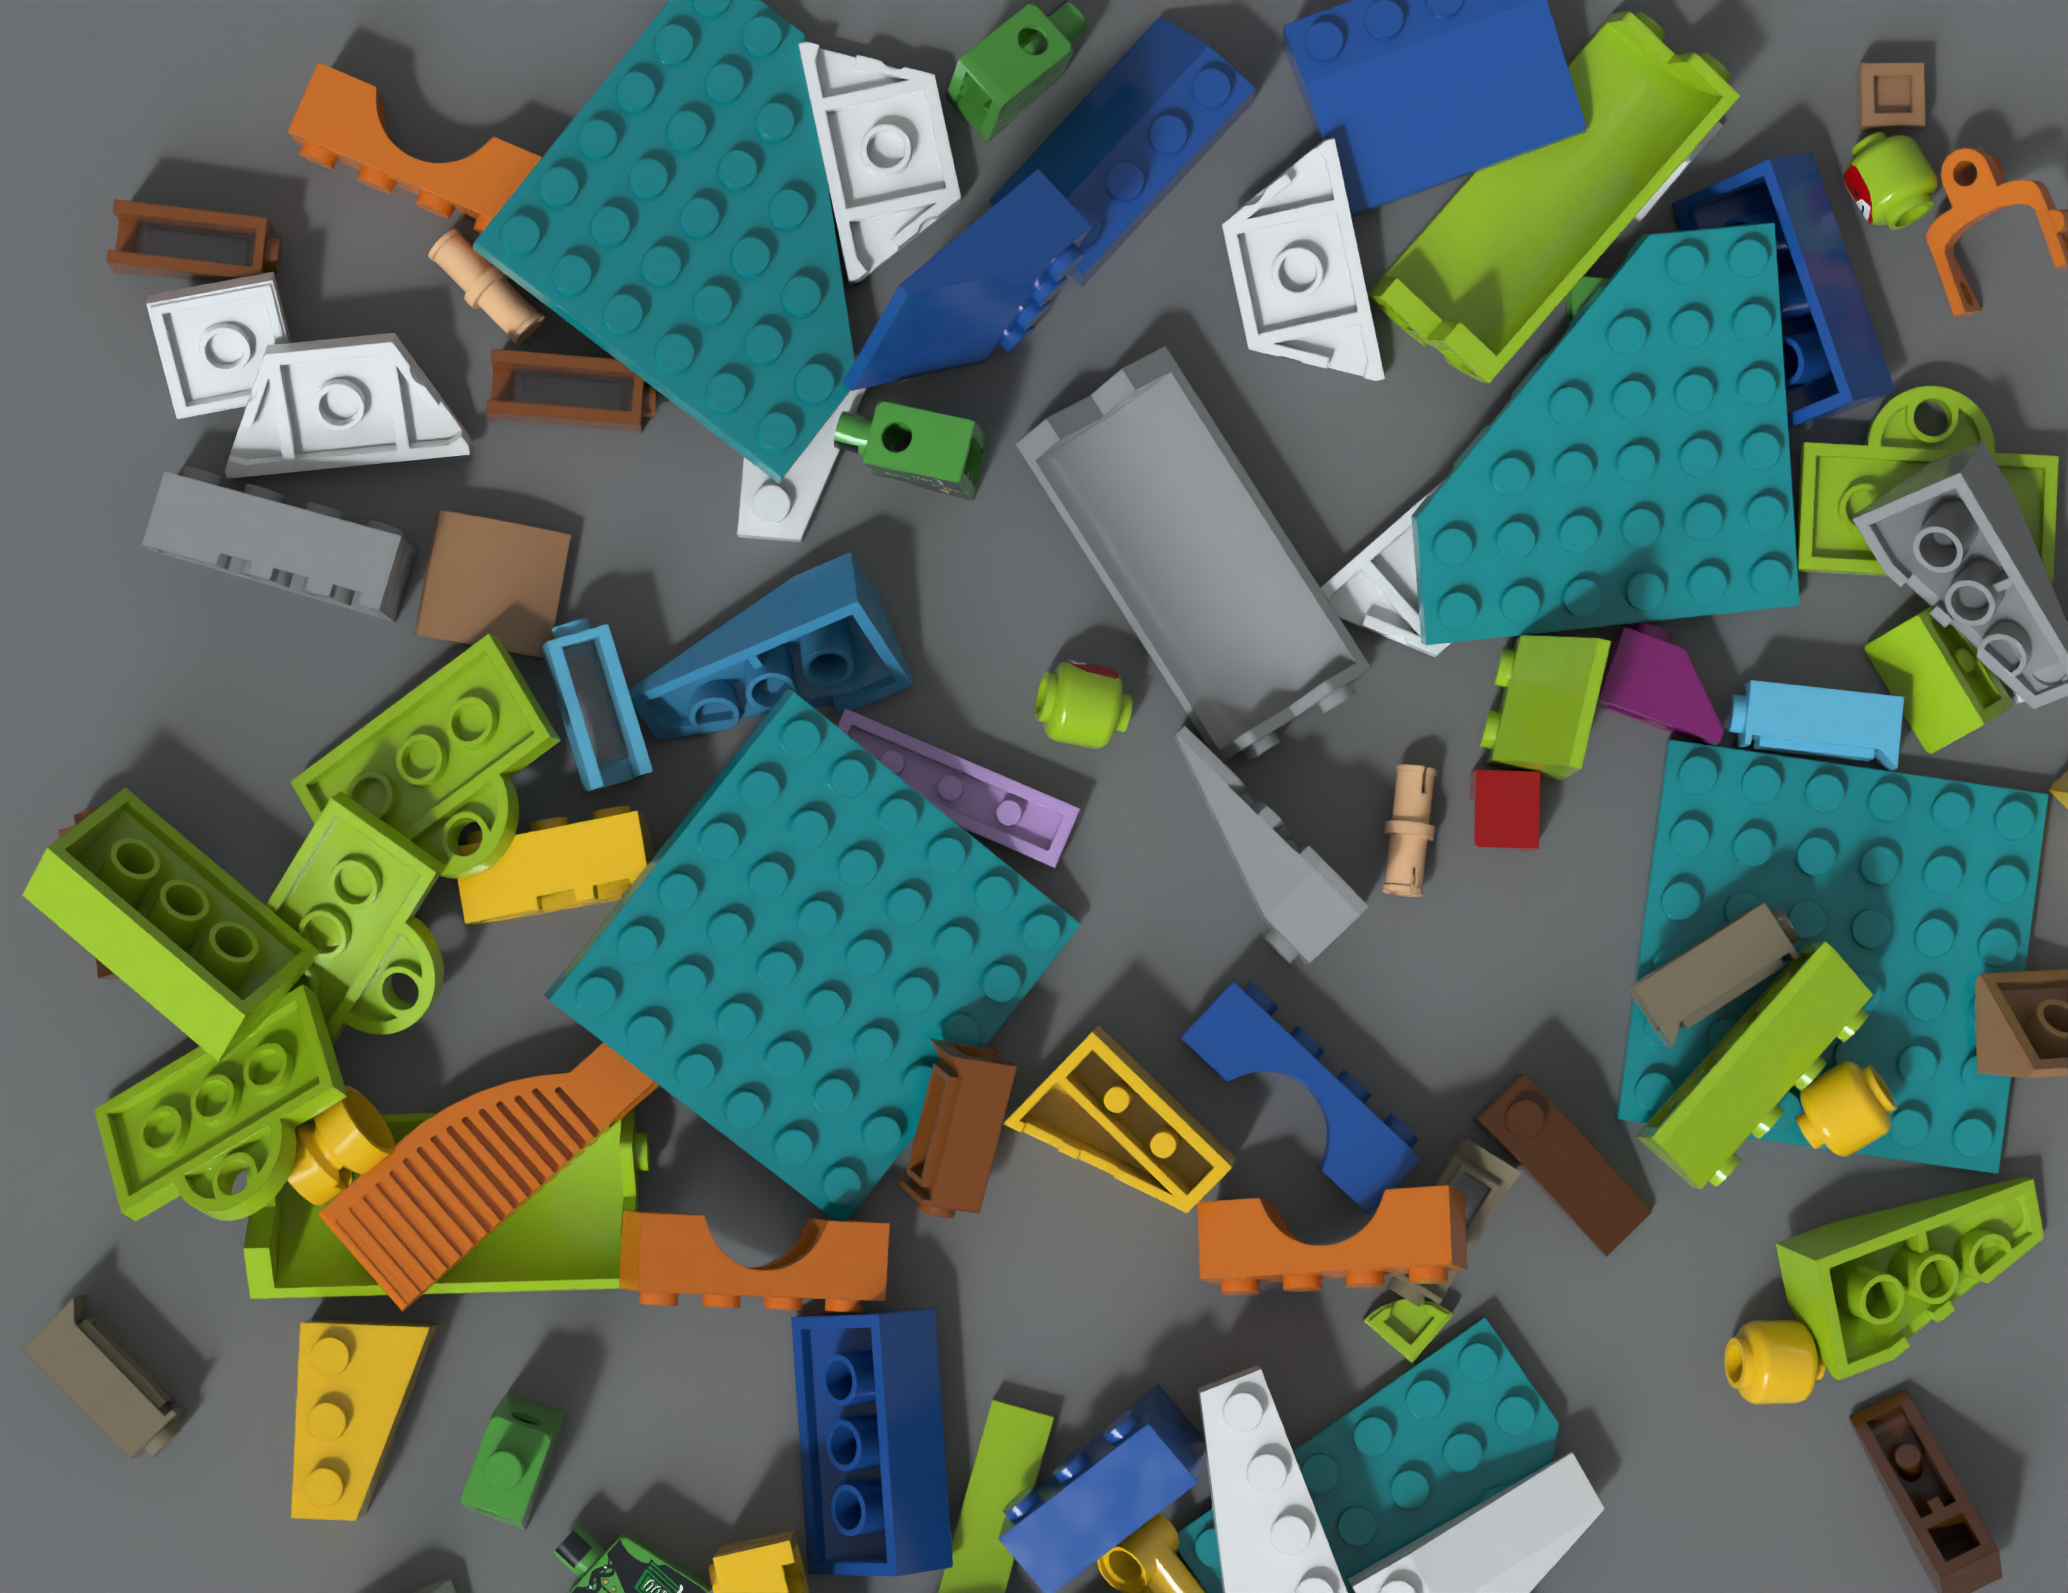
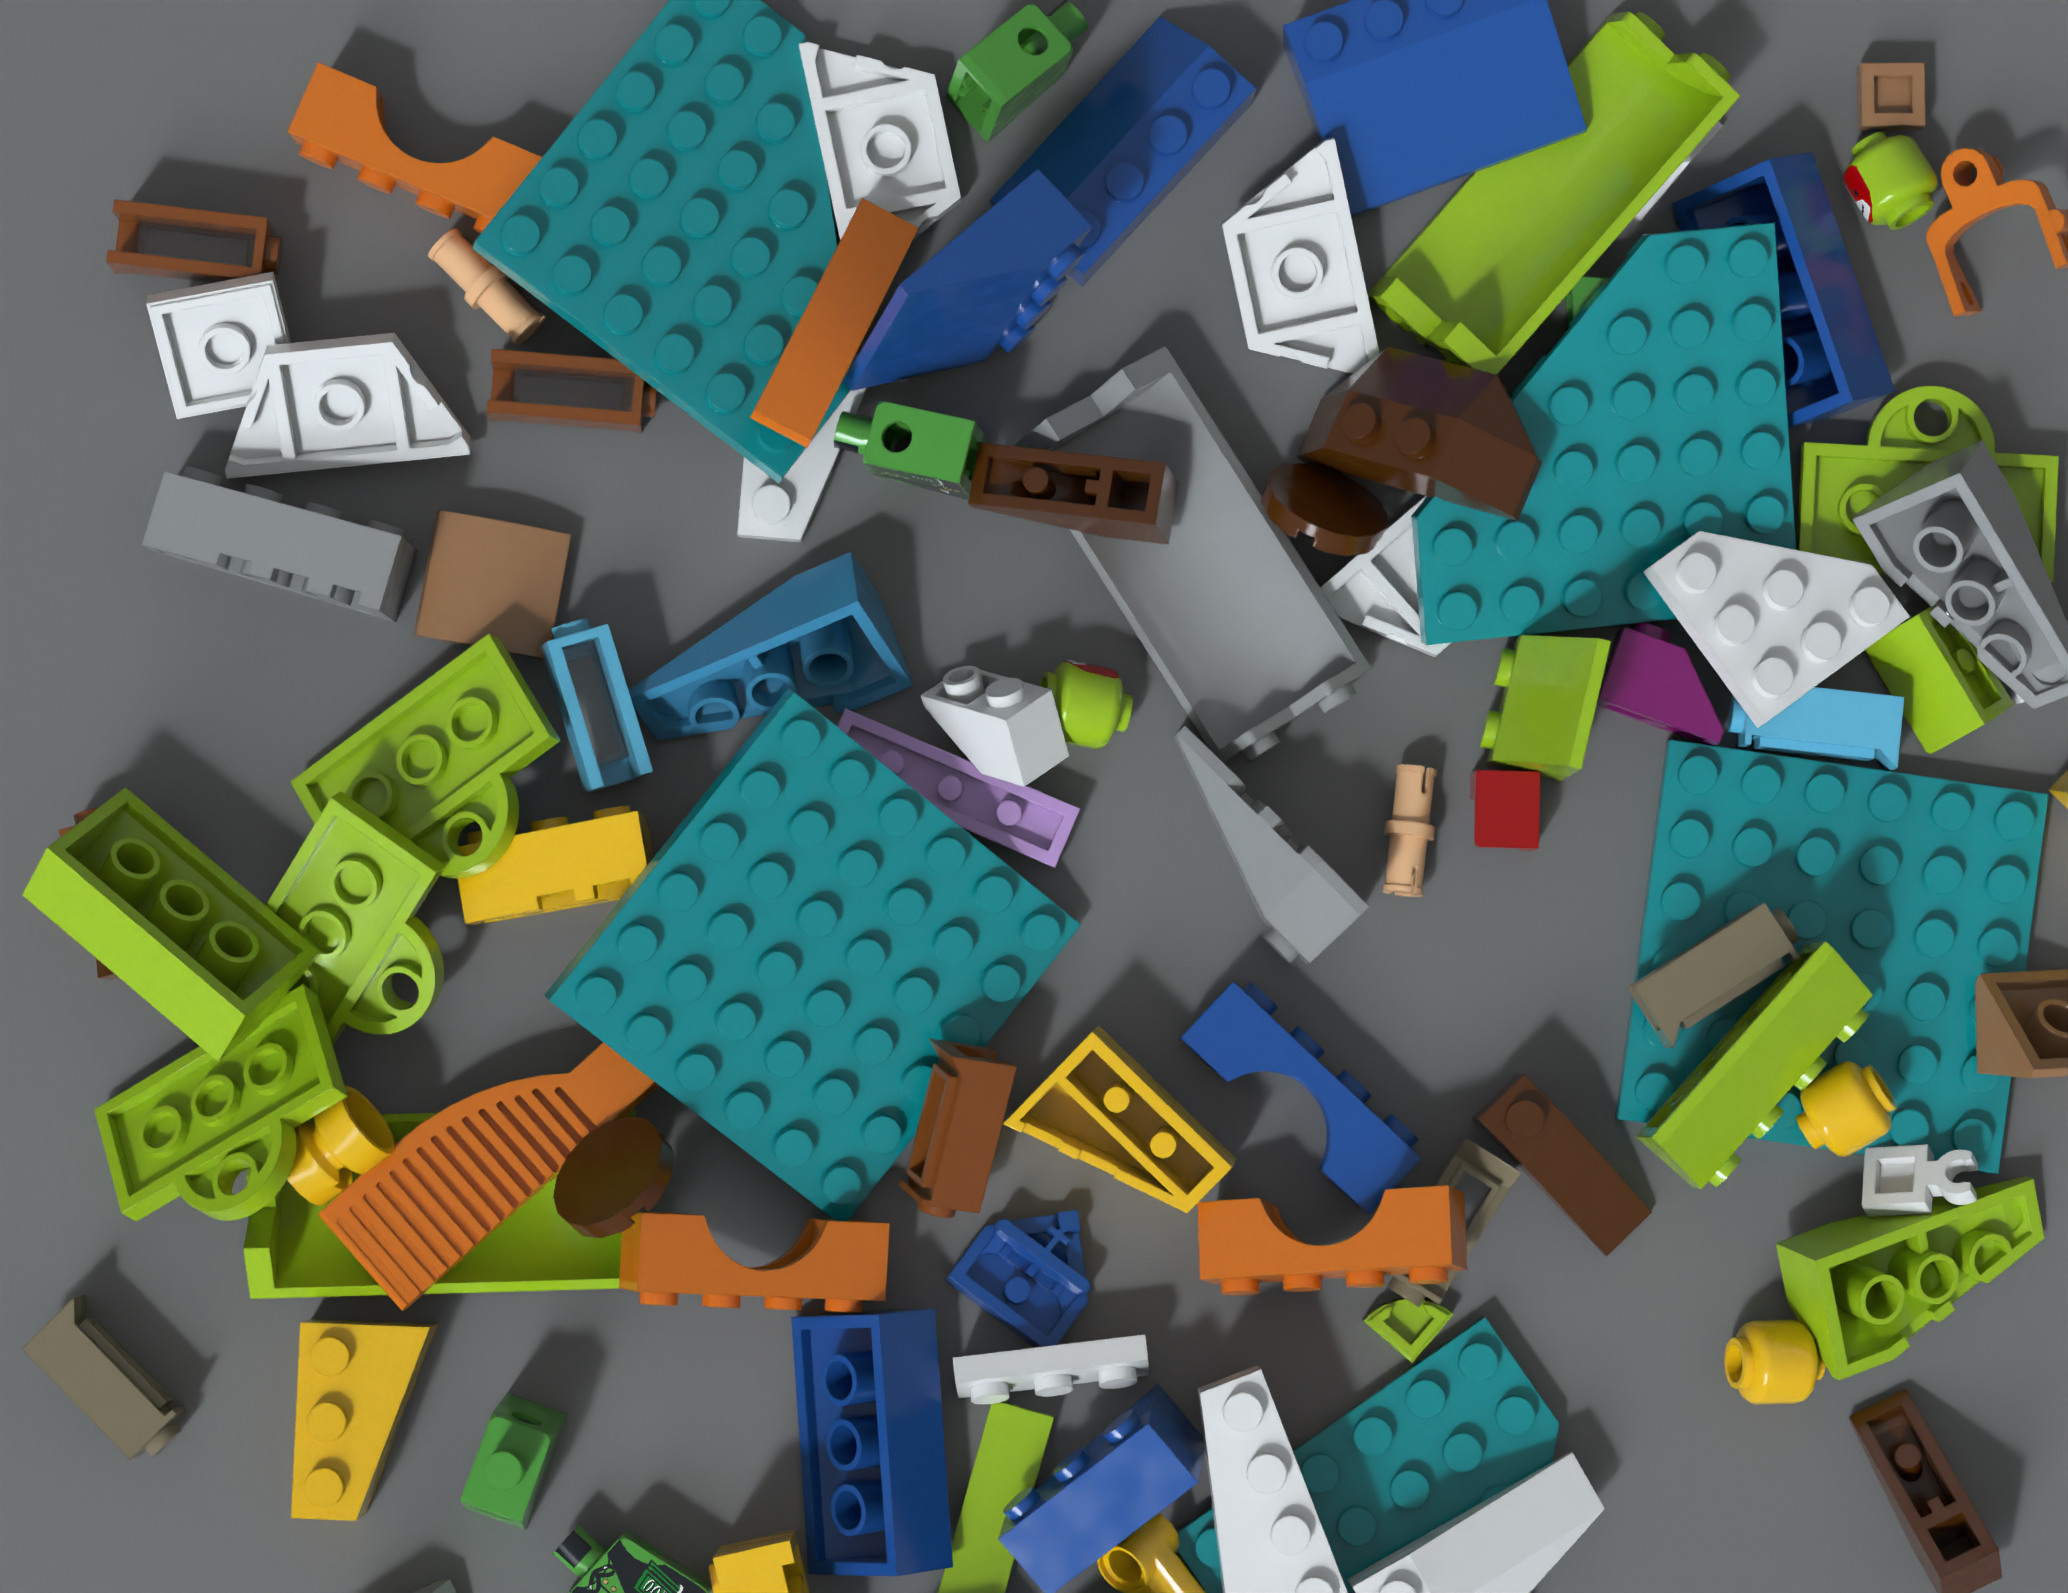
none -> reddish brown tile [553,1116,674,1238]
none -> orange slope [750,198,918,448]
none -> white slope [920,666,1069,787]
none -> blue slope [945,1210,1090,1348]
none -> white plate [953,1334,1149,1404]
none -> reddish brown slope [968,442,1179,545]
none -> reddish brown tile [1261,463,1388,556]
none -> reddish brown wedge [1297,347,1542,521]
none -> white plate [1643,531,1910,728]
none -> white plate [1862,1144,1978,1217]

